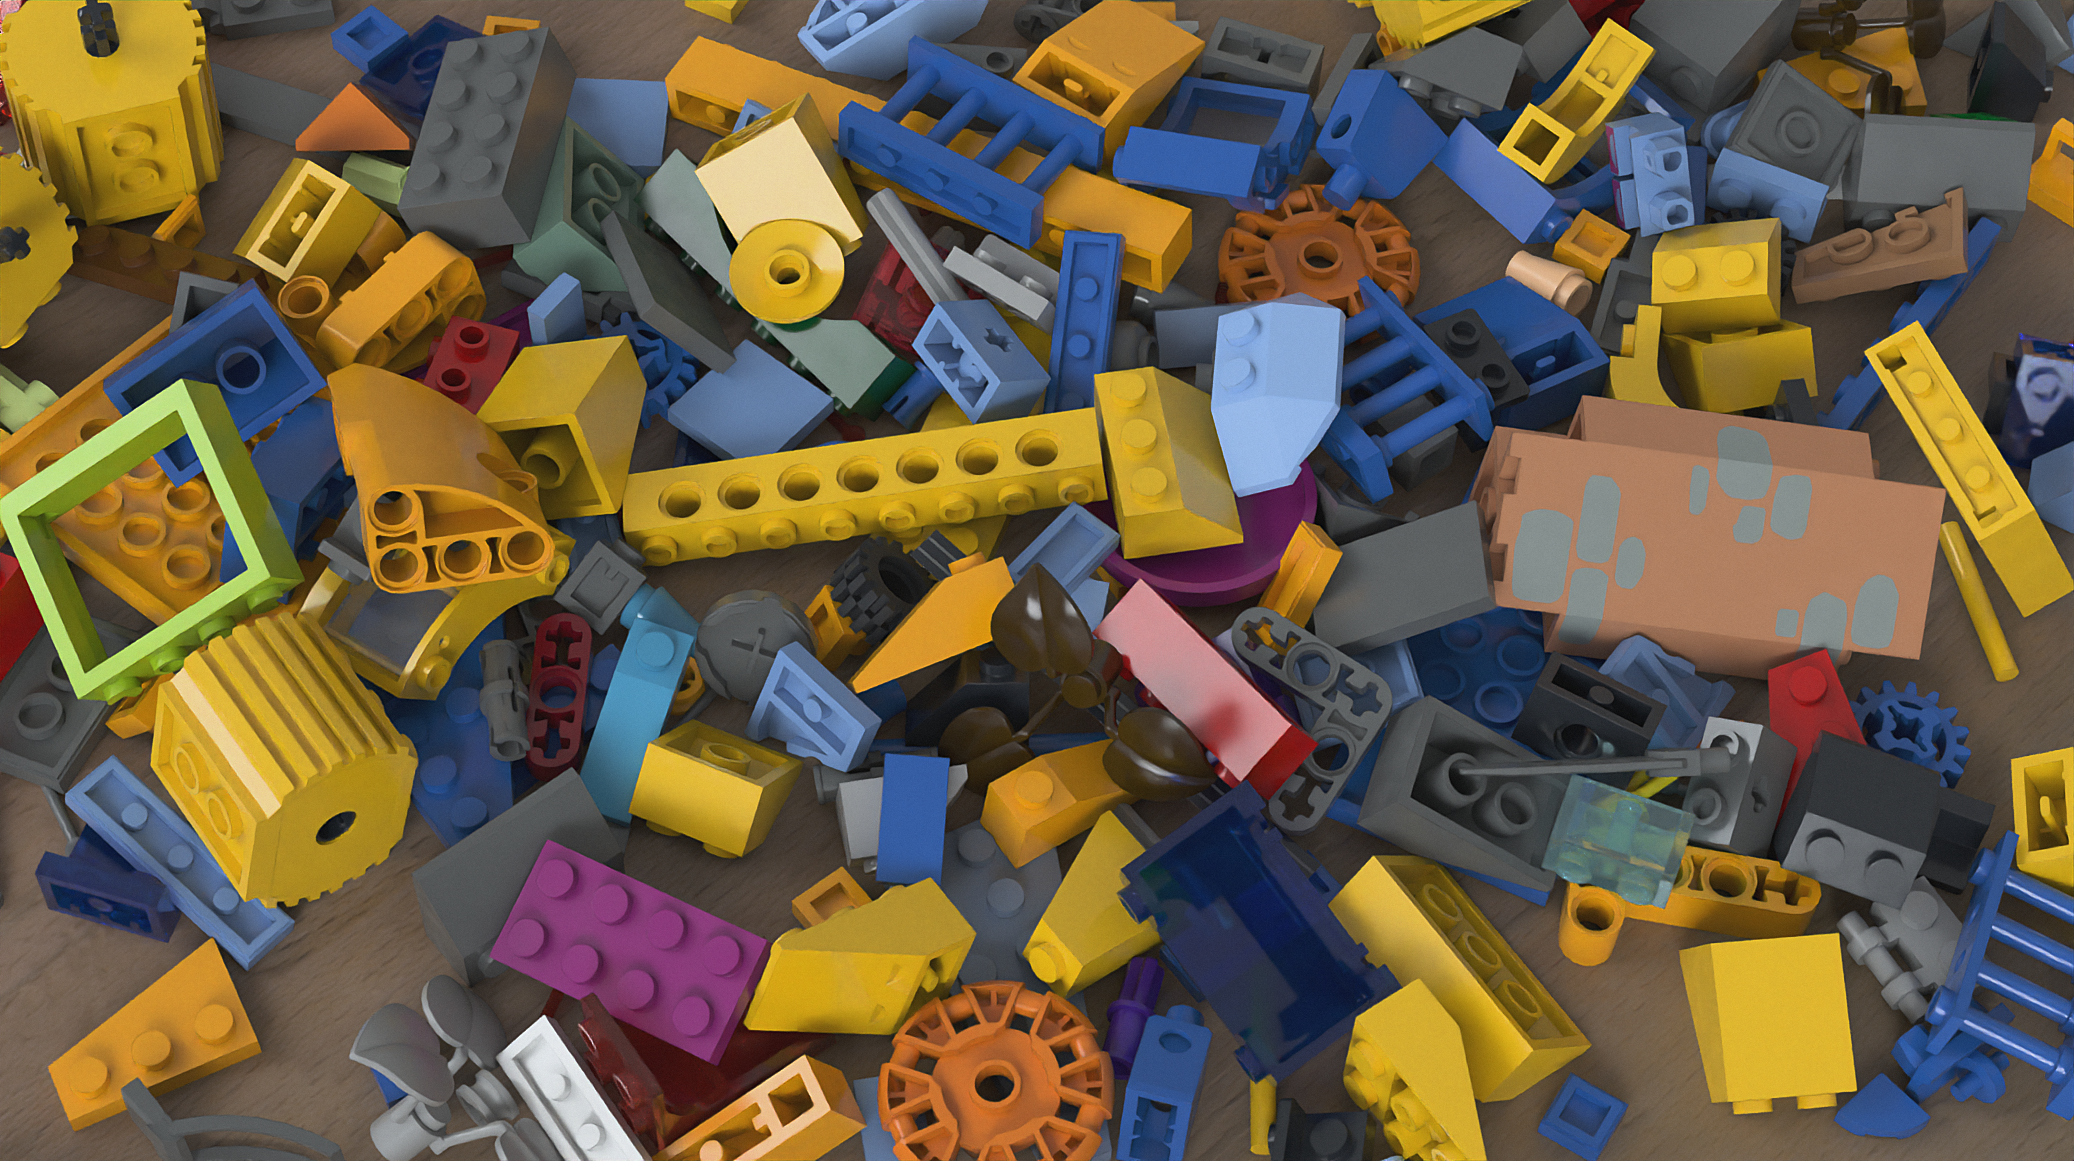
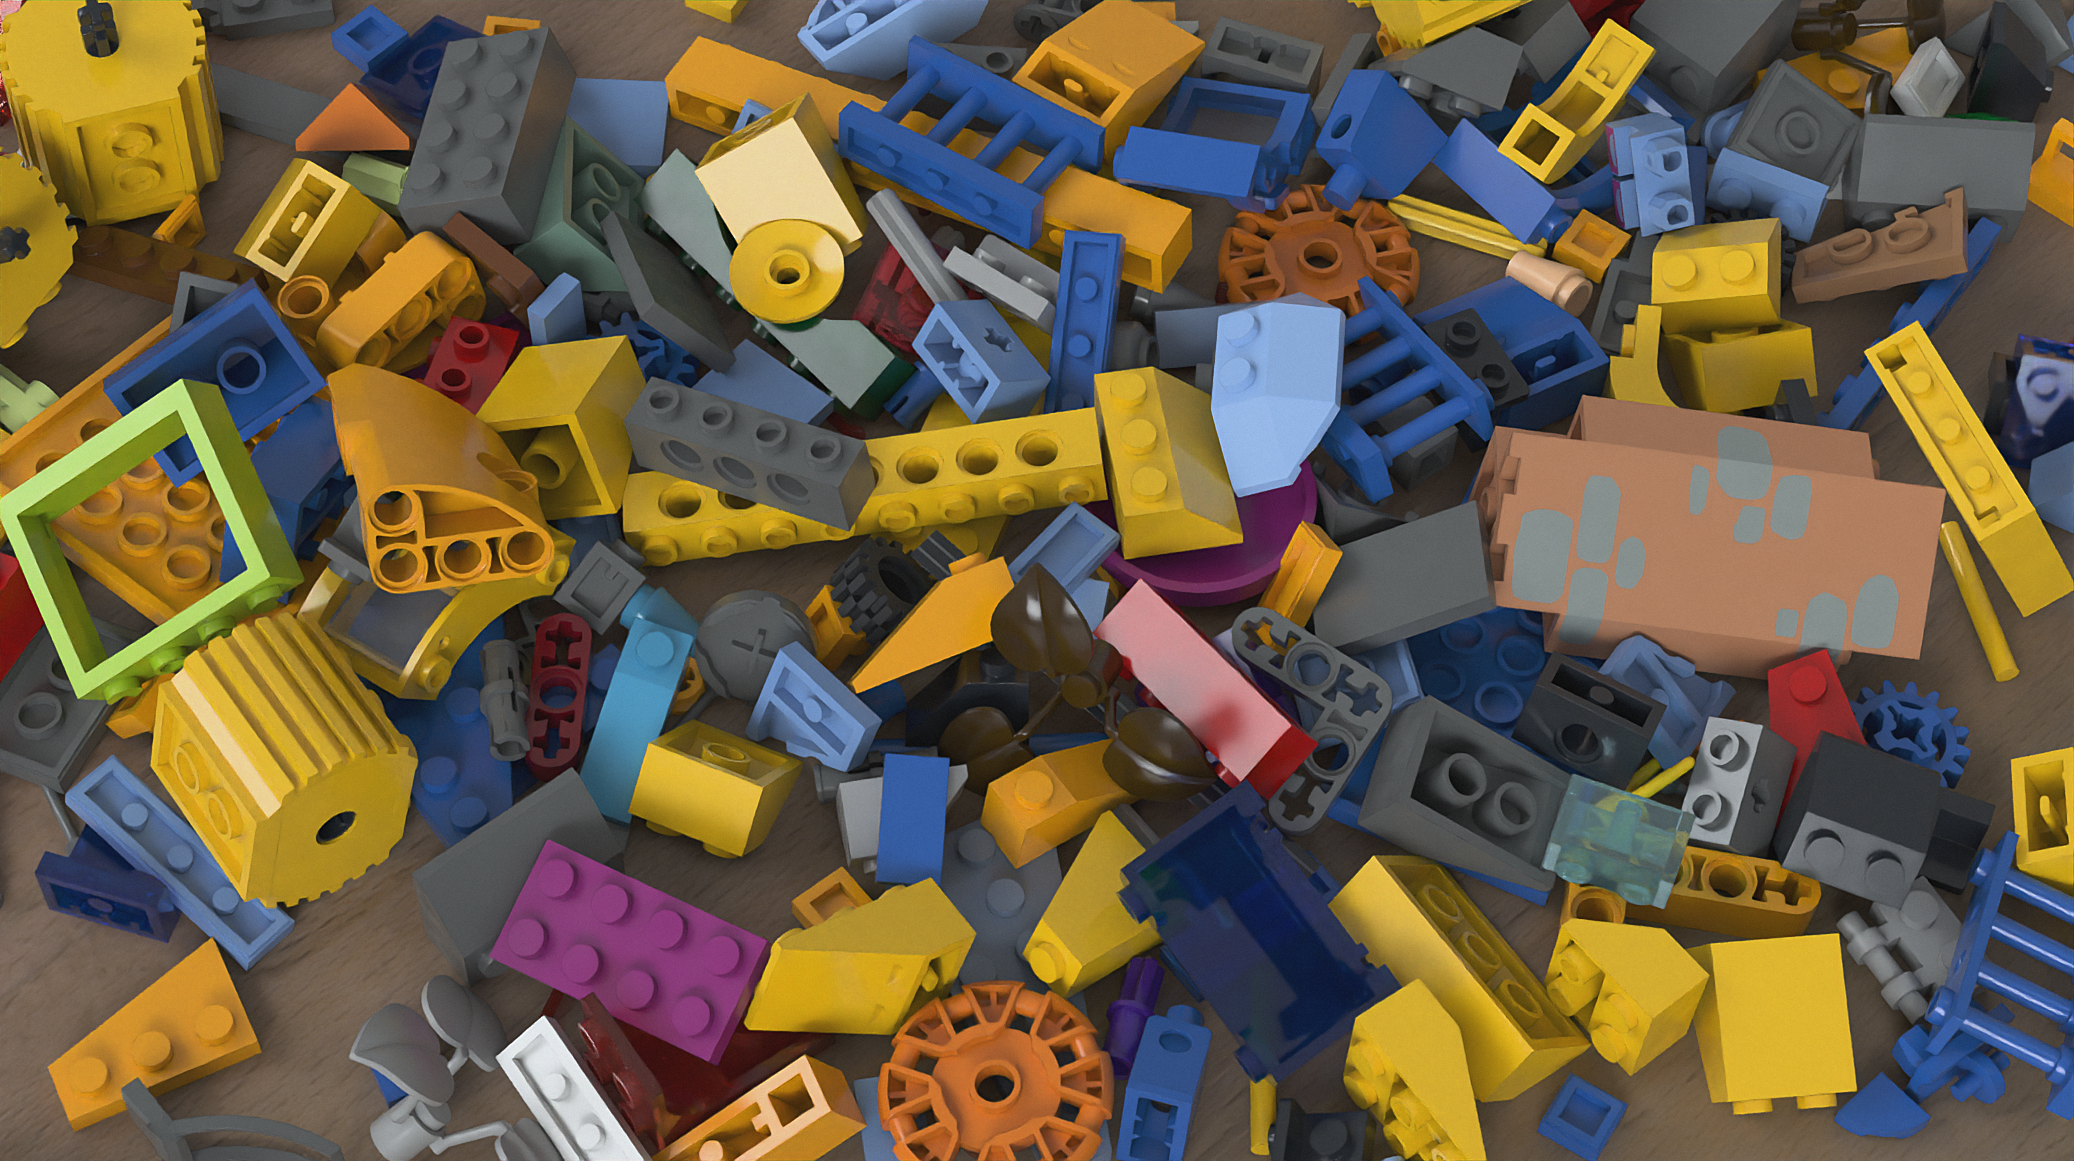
light grey bush [455,1069,520,1126] -> none
dark grey piece [1459,747,1731,777] -> none
none -> reddish brown wing [442,212,545,333]
none -> dark grey brick [624,376,876,531]
none -> yellow axle [1386,193,1548,261]
none -> yellow slope [1543,918,1710,1077]
none -> white tile [1890,37,1966,118]

